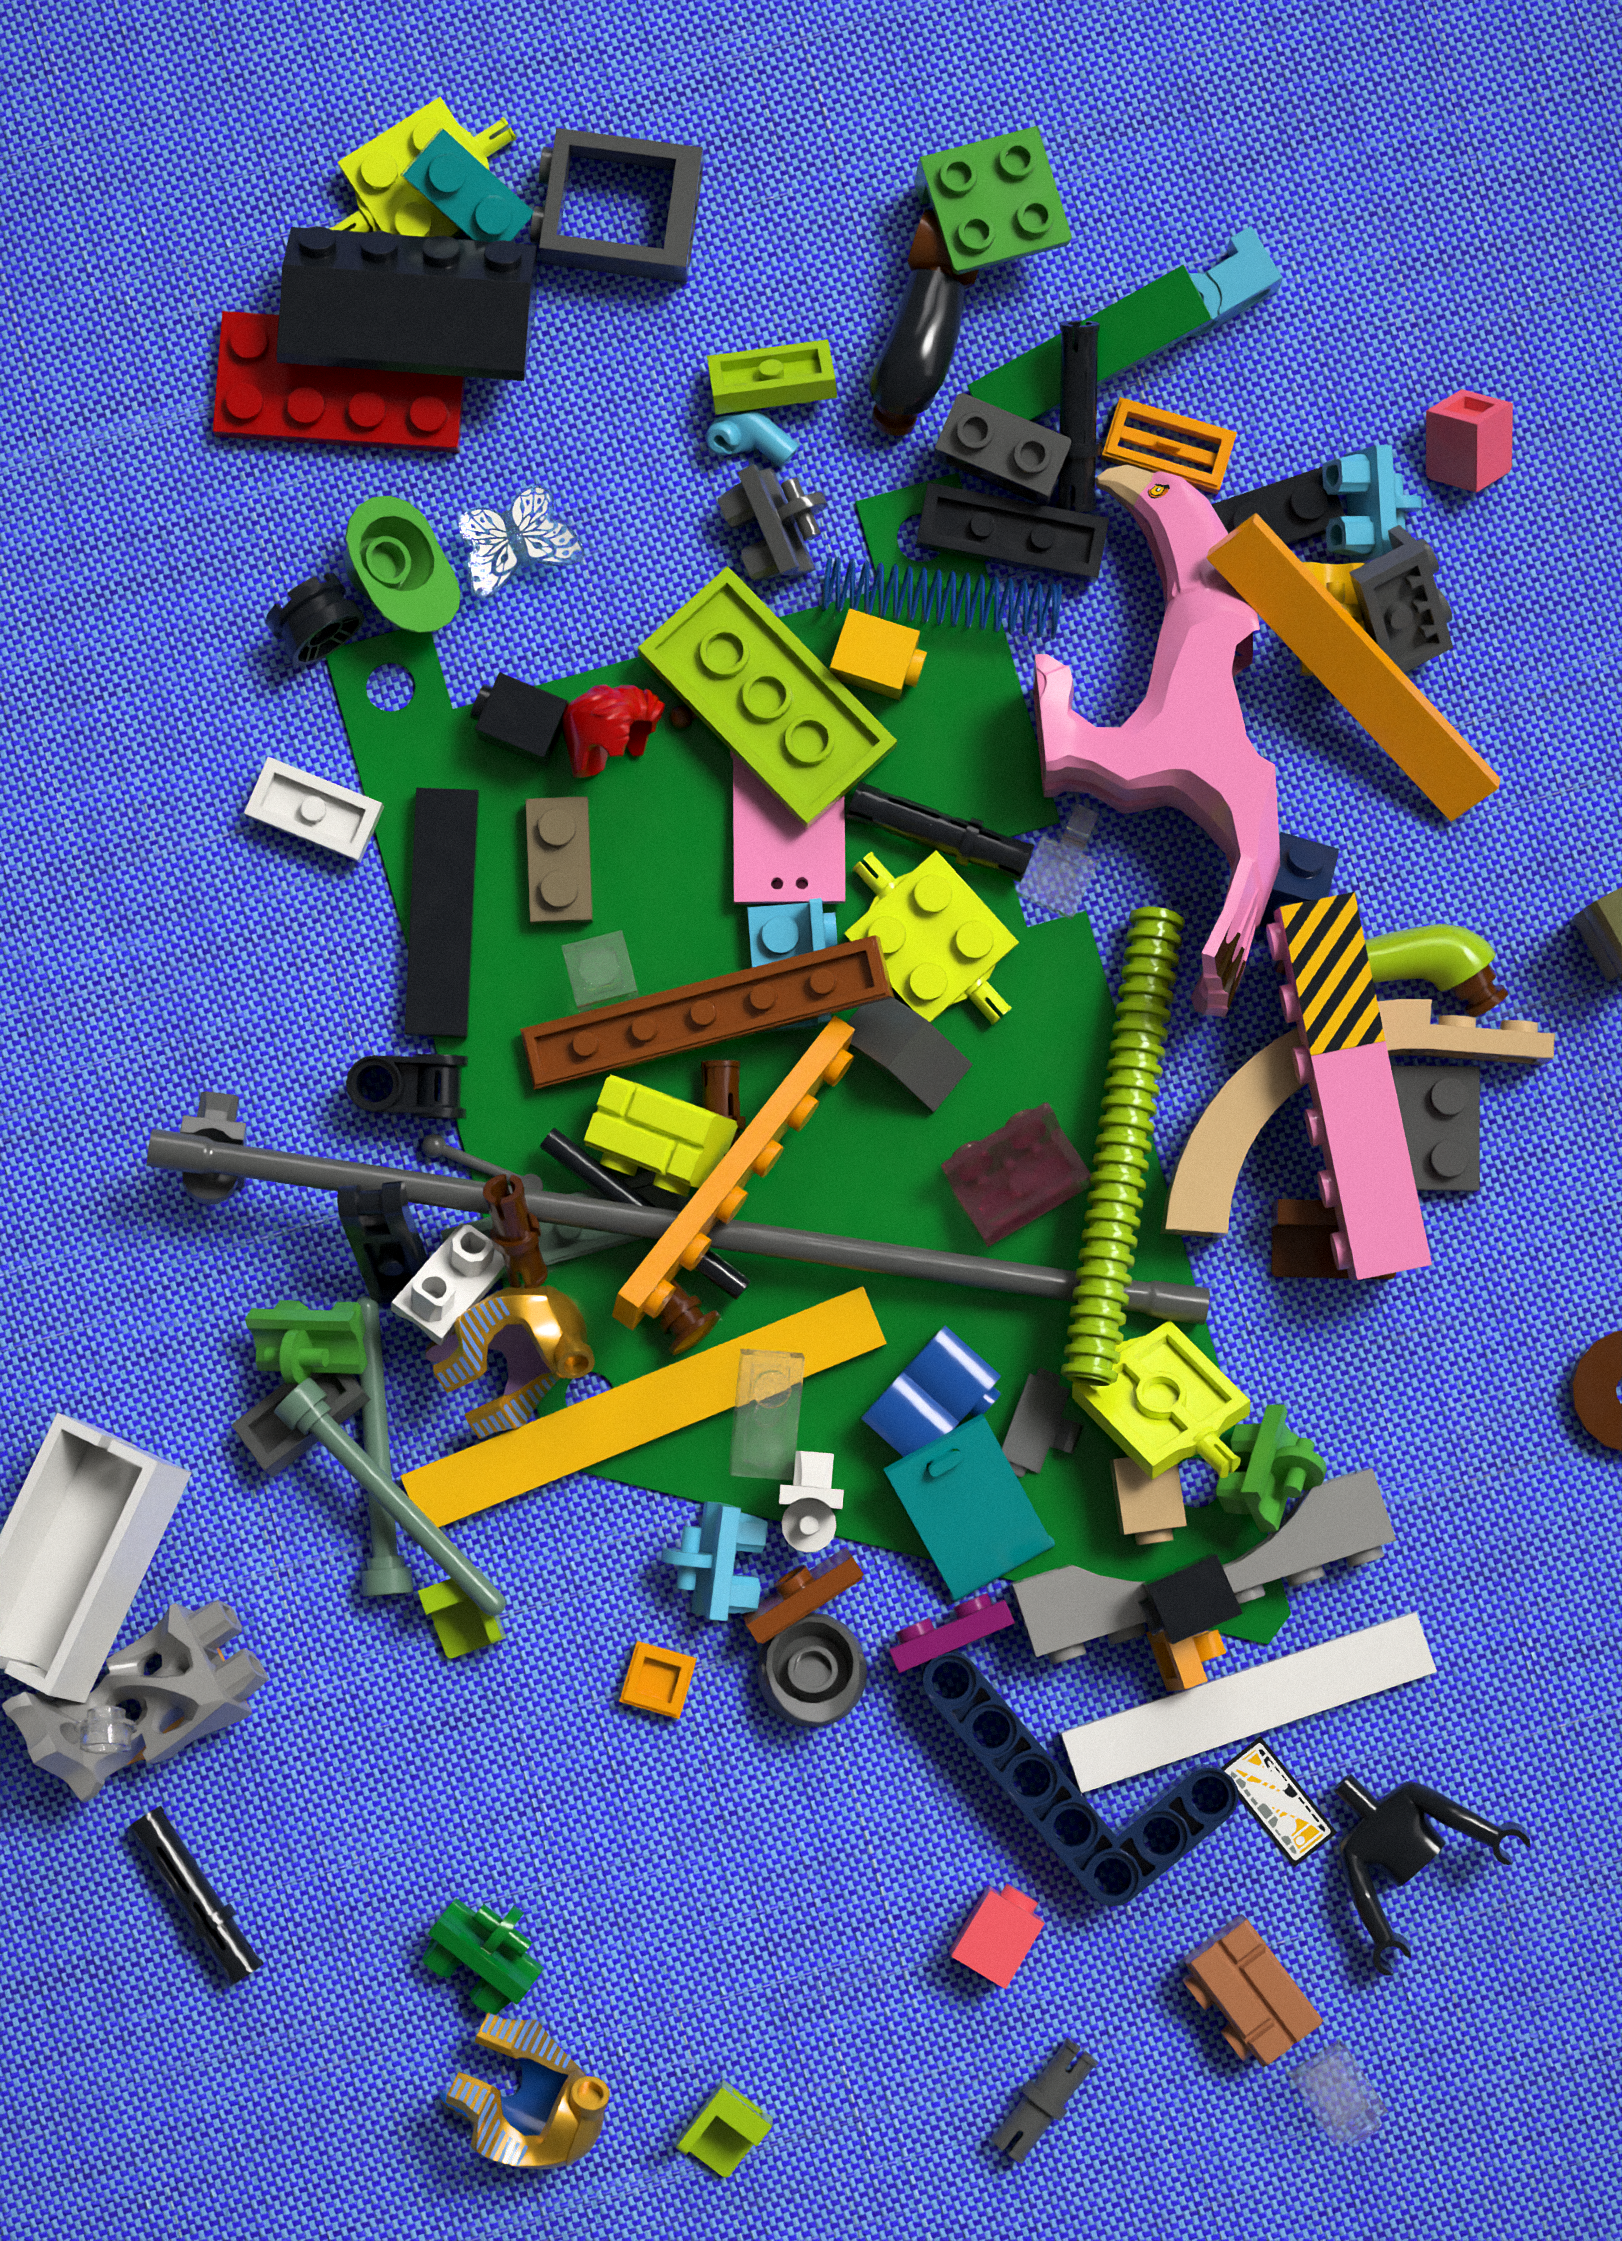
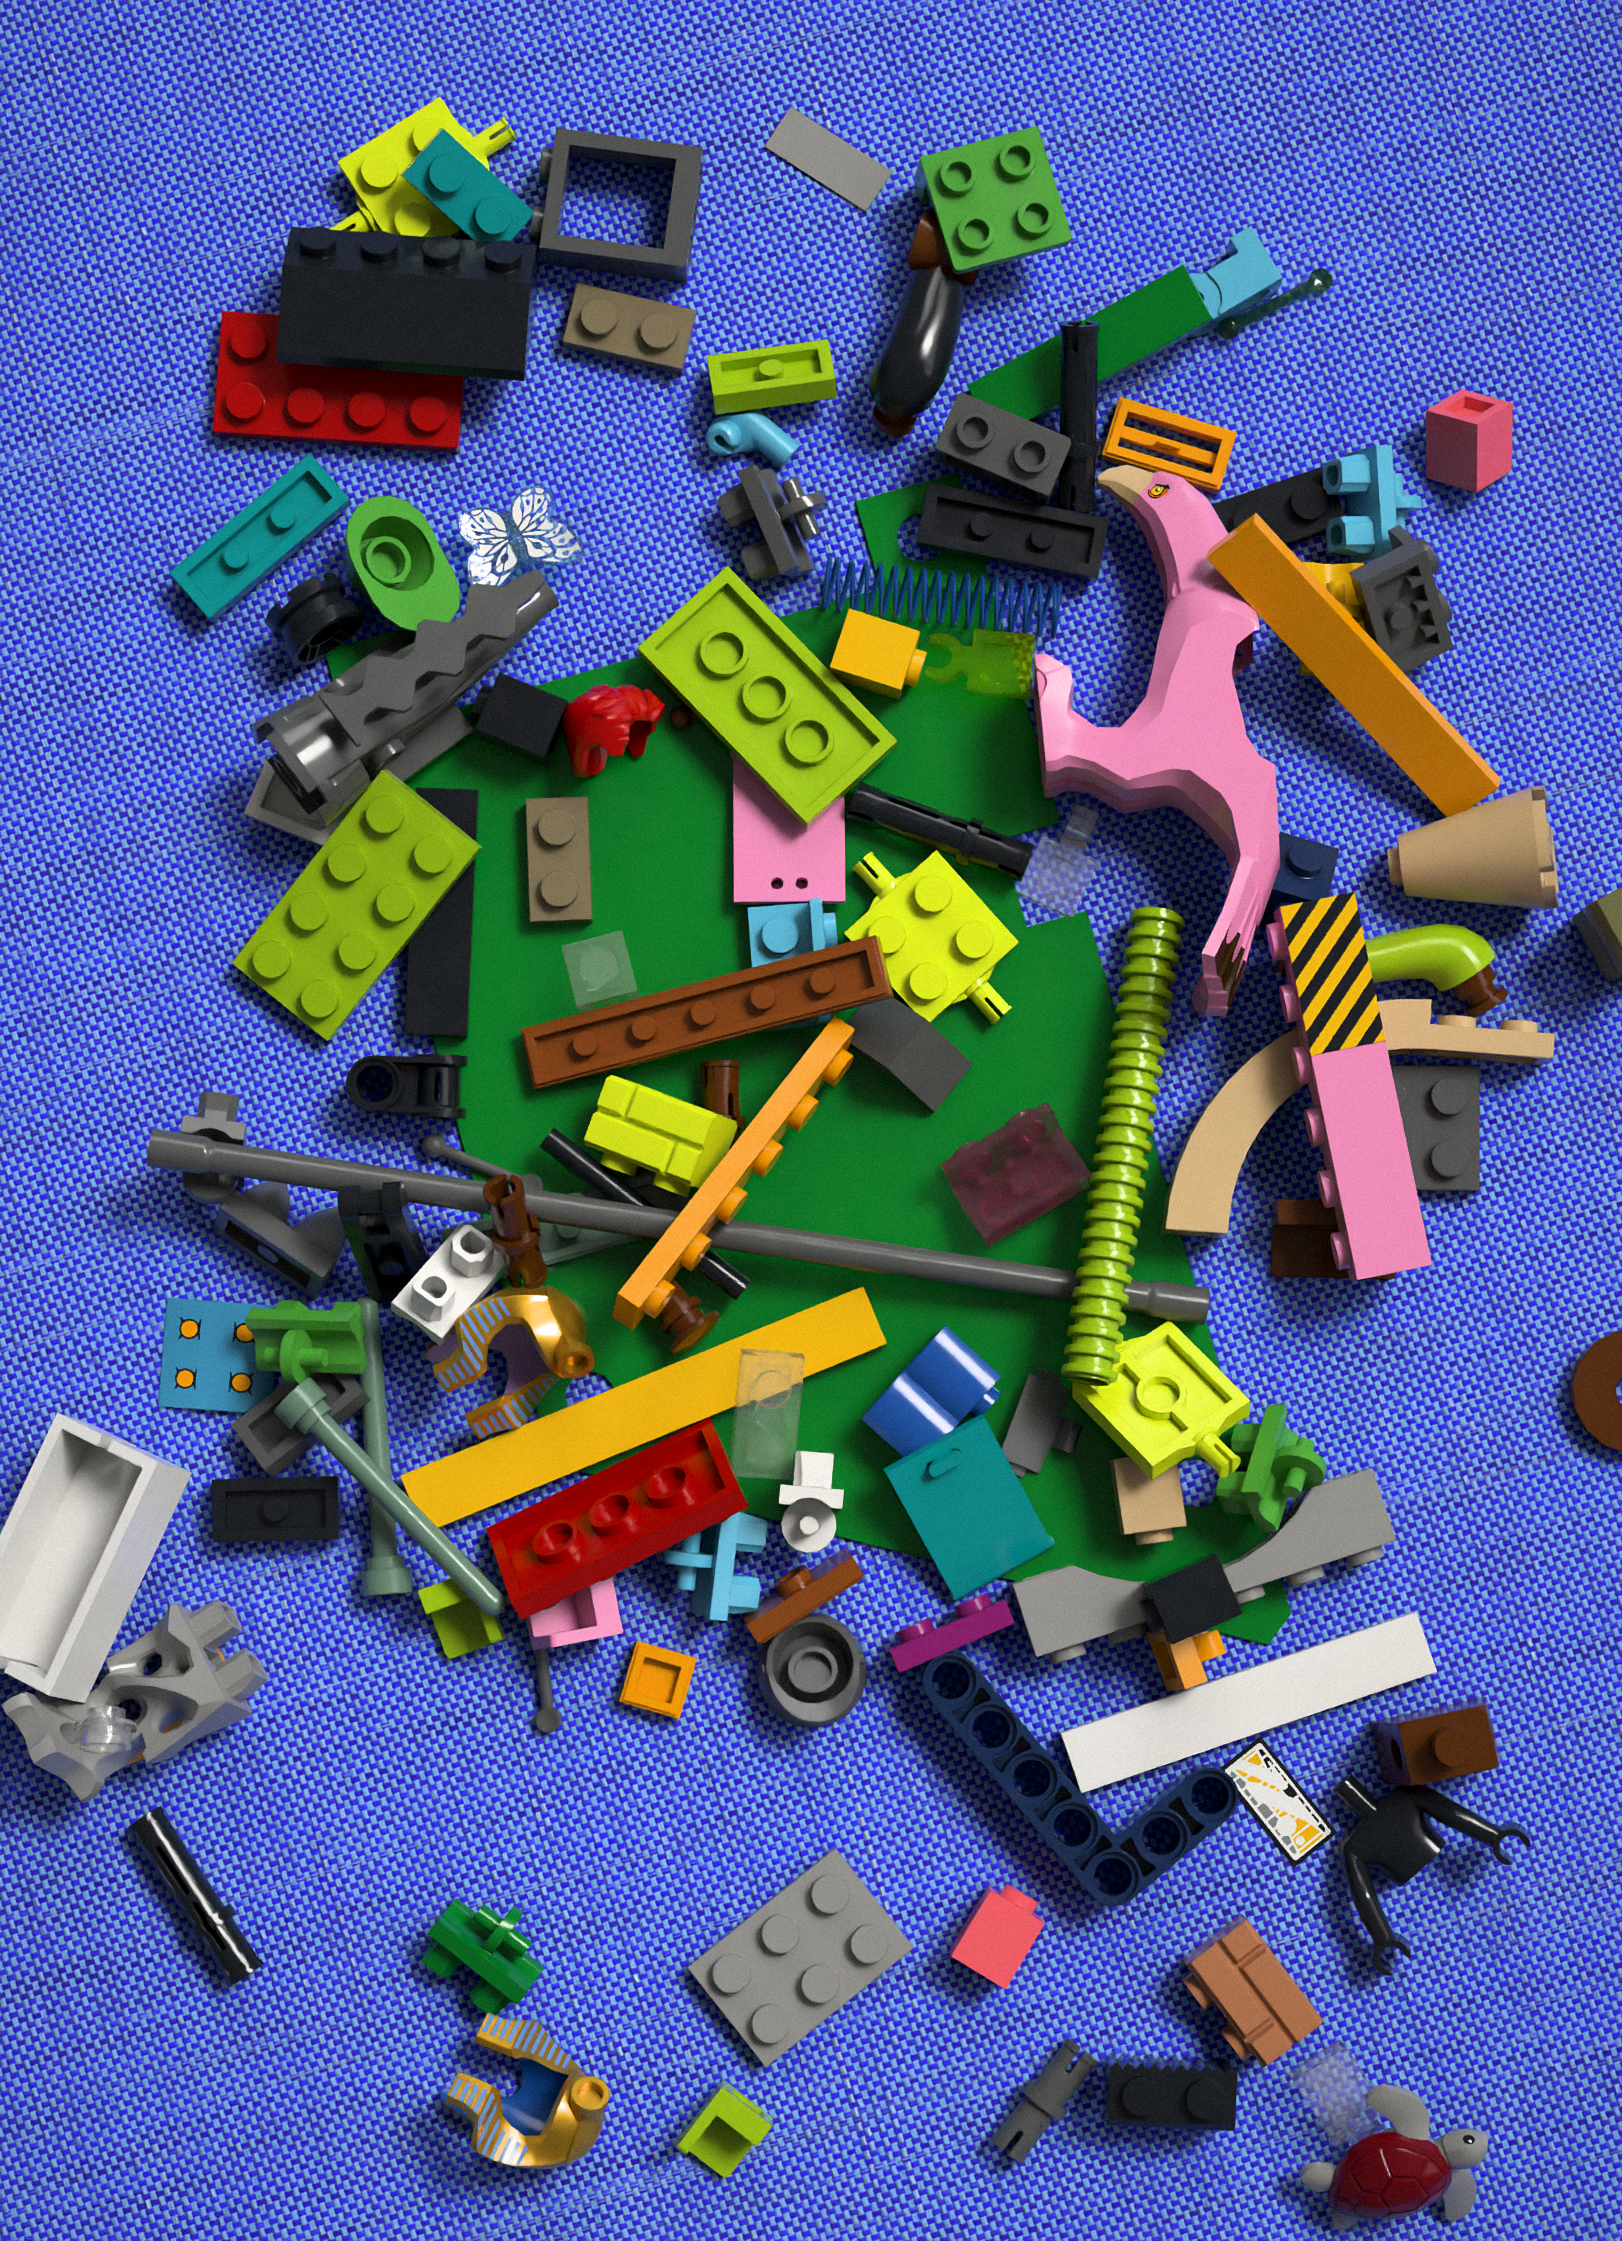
none -> dark azure sticker [158,1298,275,1413]
none -> teal plate [169,453,352,623]
none -> black plate [212,1476,341,1542]
none -> dark grey tile [213,1181,346,1301]
none -> lime plate [232,769,483,1041]
none -> dark grey piece [250,570,559,828]
none -> red plate [486,1417,749,1620]
none -> dark grey hinge [525,1618,562,1733]
none -> bright pink panel [526,1577,623,1650]
none -> dark tan plate [563,283,697,375]
none -> light grey plate [687,1847,914,2067]
none -> light grey sticker [764,107,892,211]
none -> clear neon green plate [925,629,1038,700]
none -> black brick [1103,2052,1237,2131]
none -> hinge [1217,268,1333,340]
none -> animal [1300,2084,1488,2230]
none -> reddish brown torso [1370,1697,1500,1786]
none -> tan cone [1387,785,1559,910]

